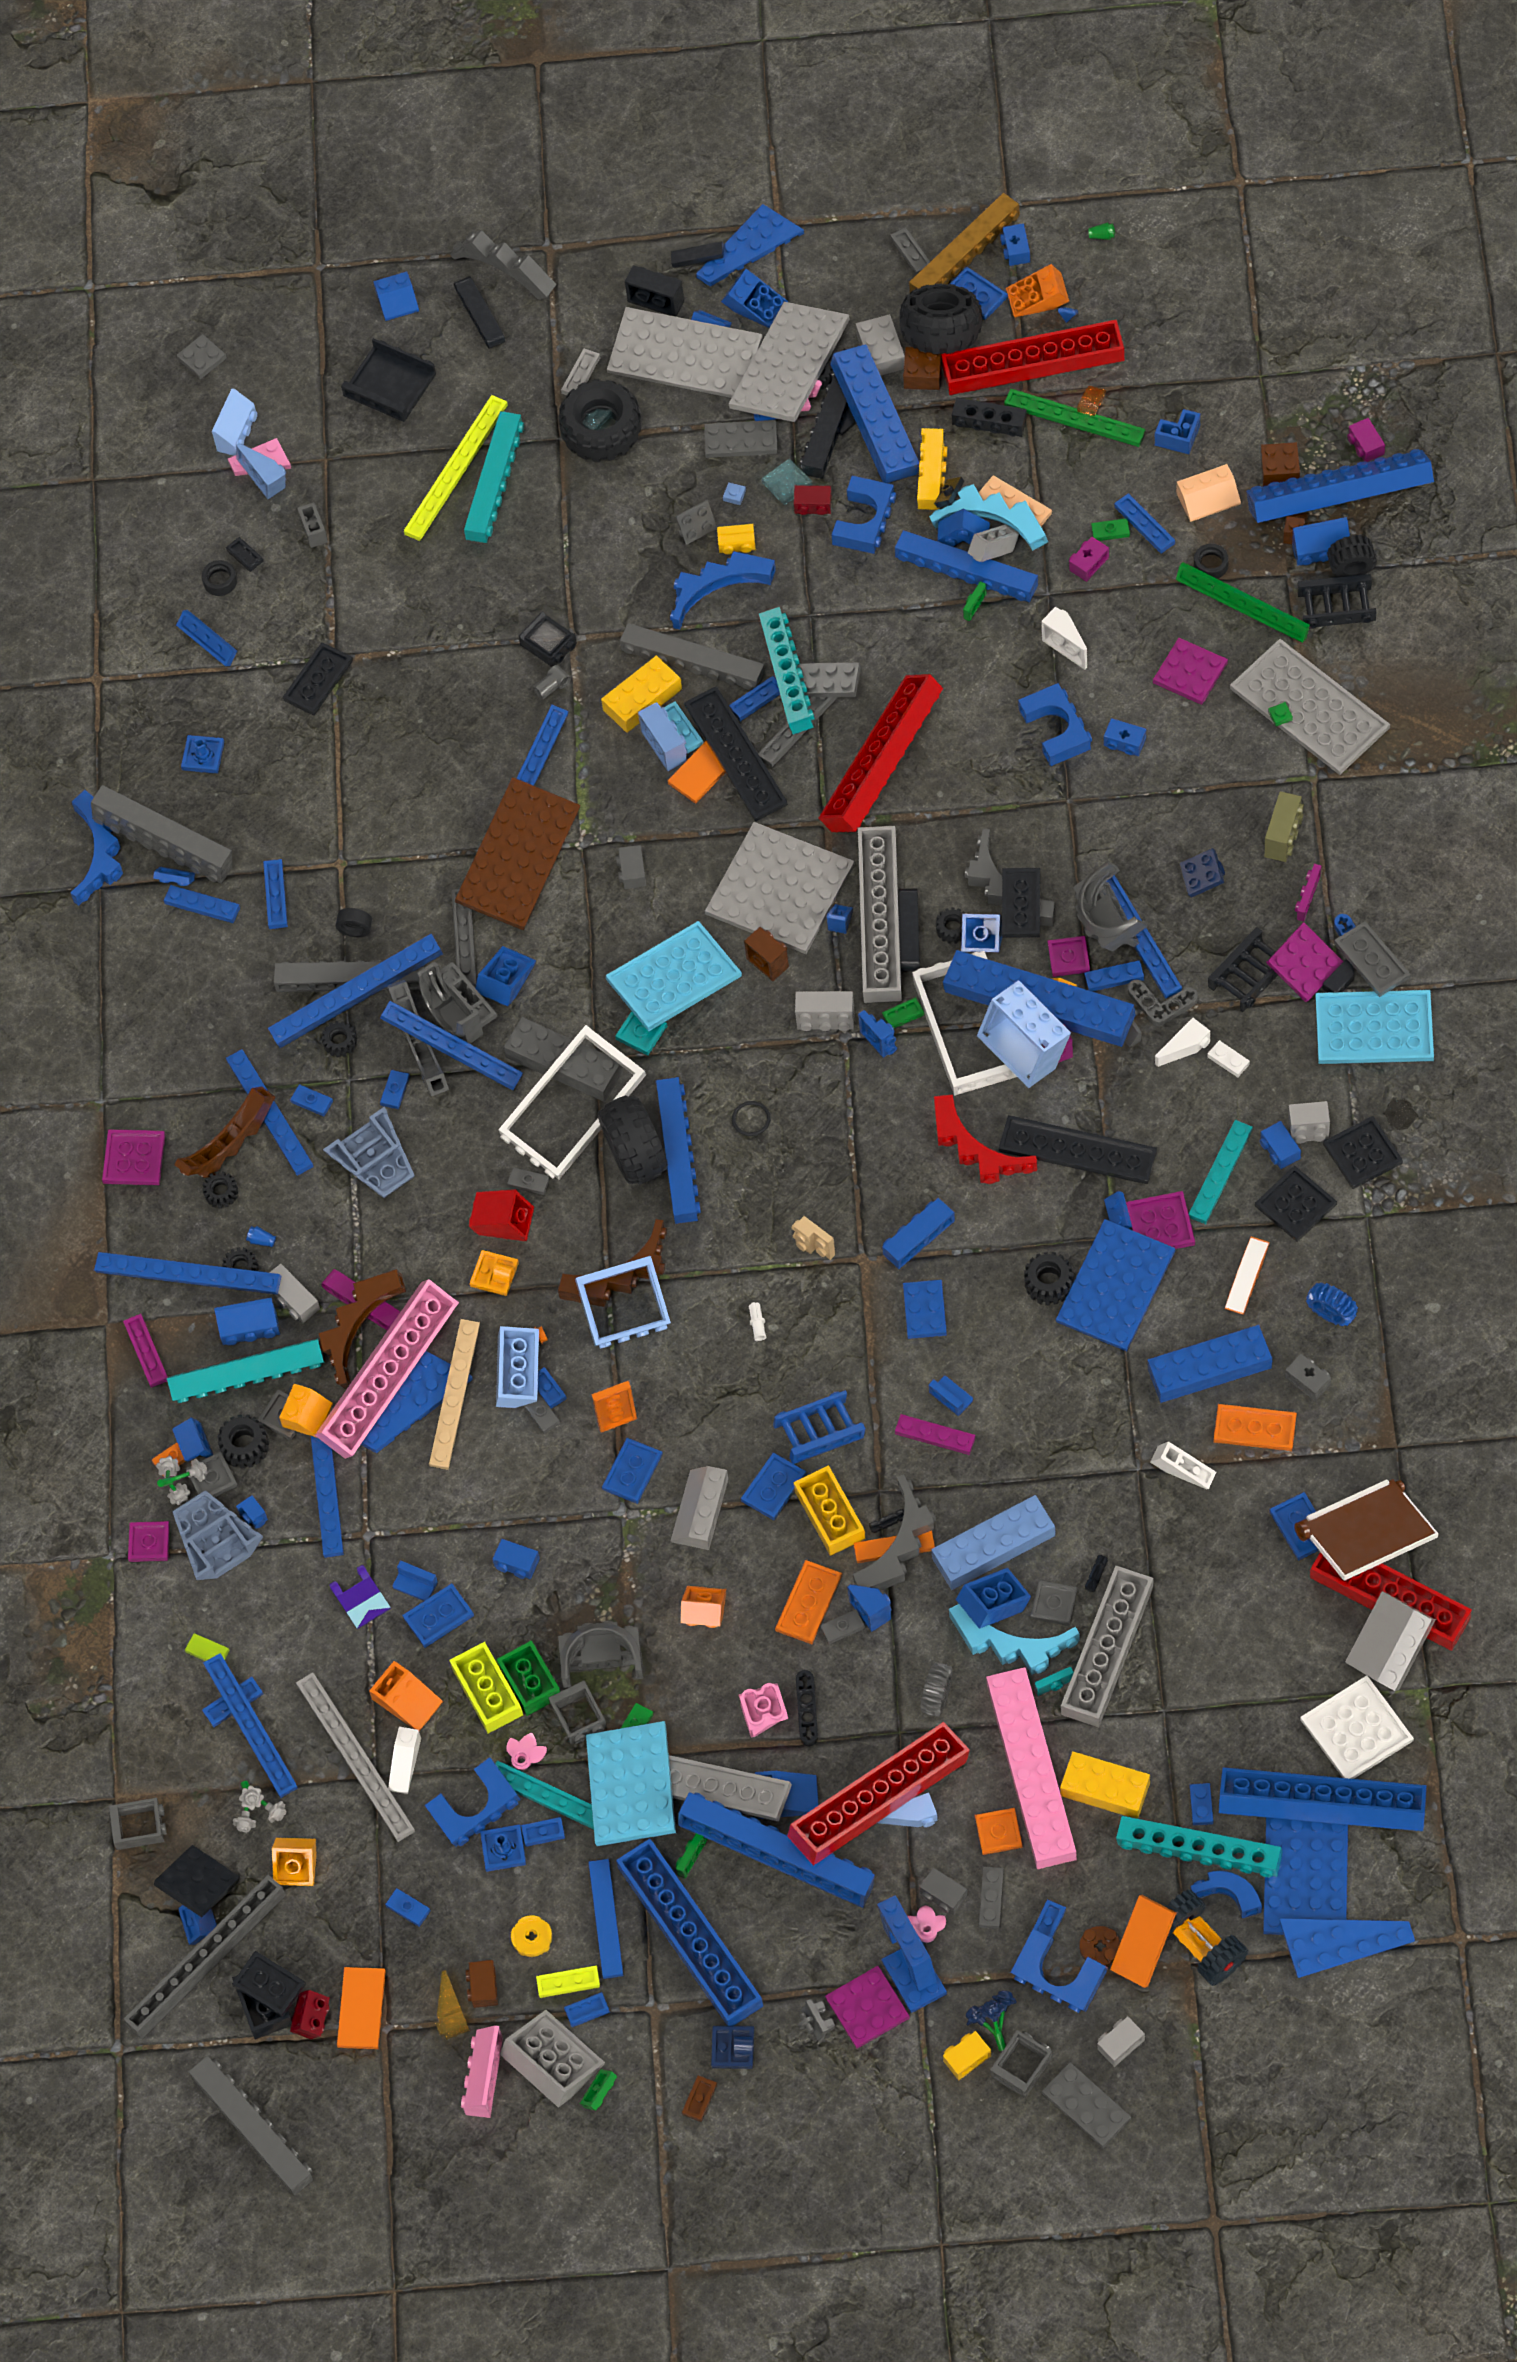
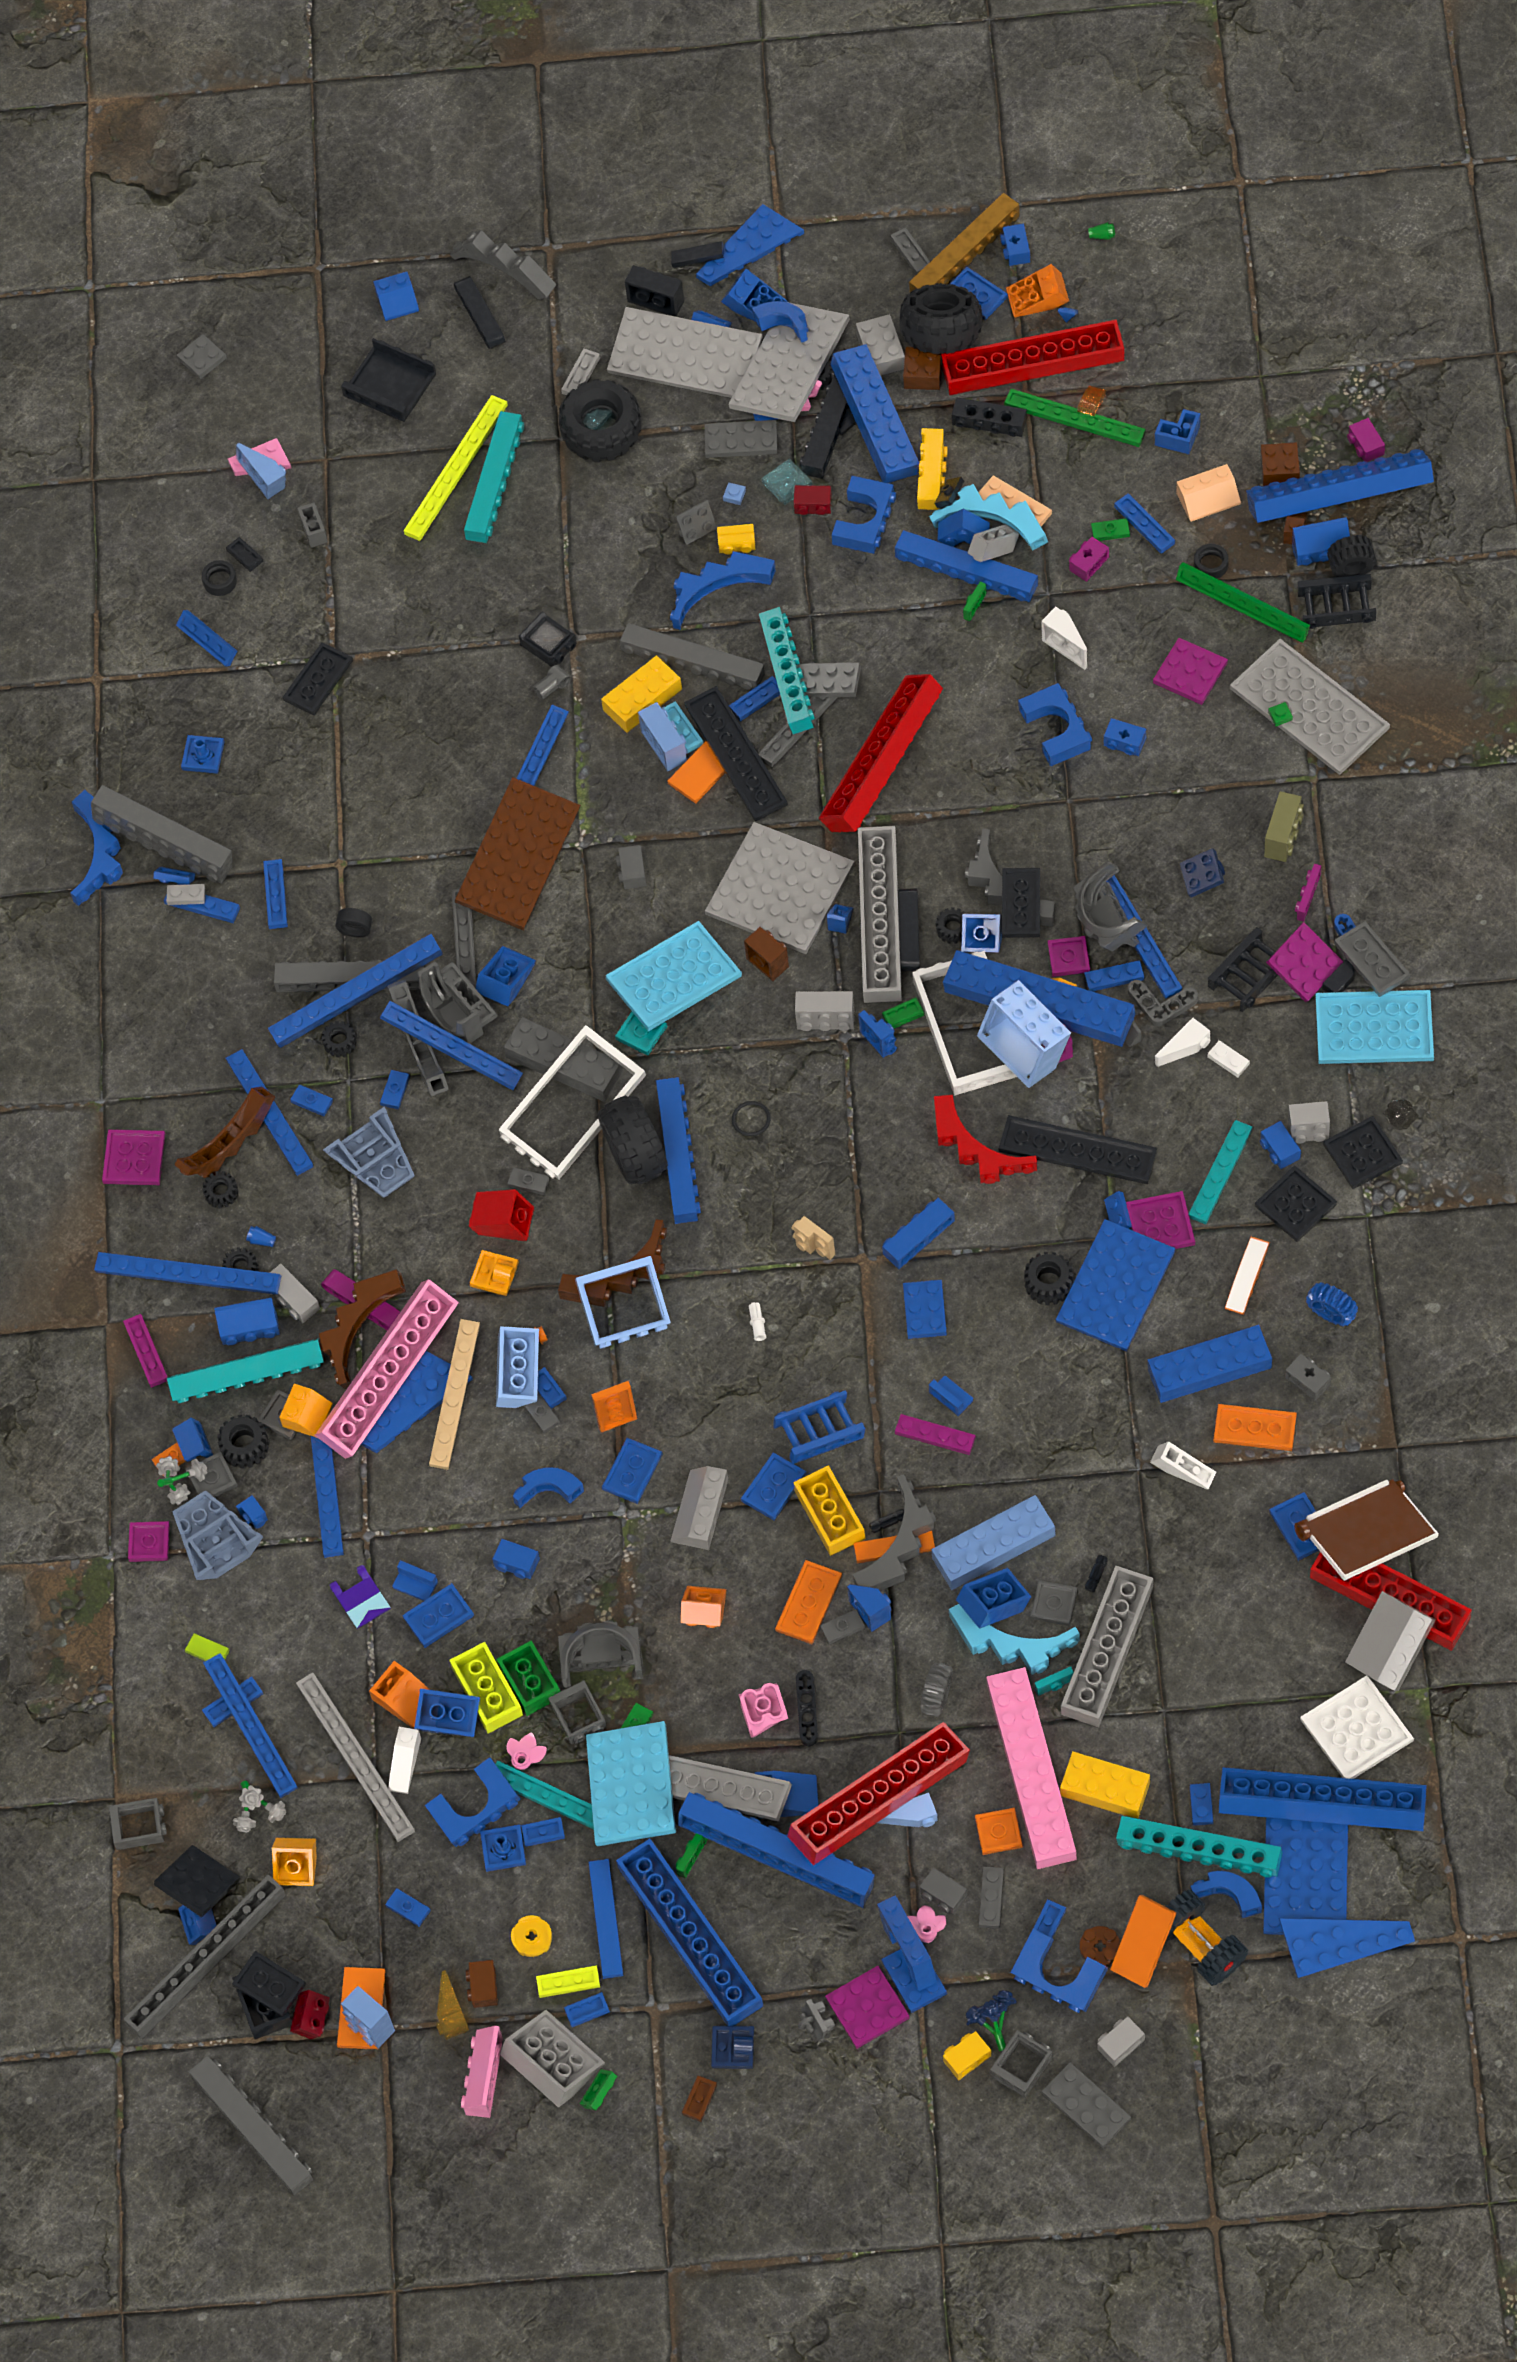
light blue slope [212,389,257,456] -> none
none -> light grey plate [167,884,205,905]
none -> medium blue brick [341,1986,395,2048]
none -> blue slope [414,1689,480,1737]
none -> blue arch [513,1468,584,1508]
none -> blue arch [752,301,809,343]

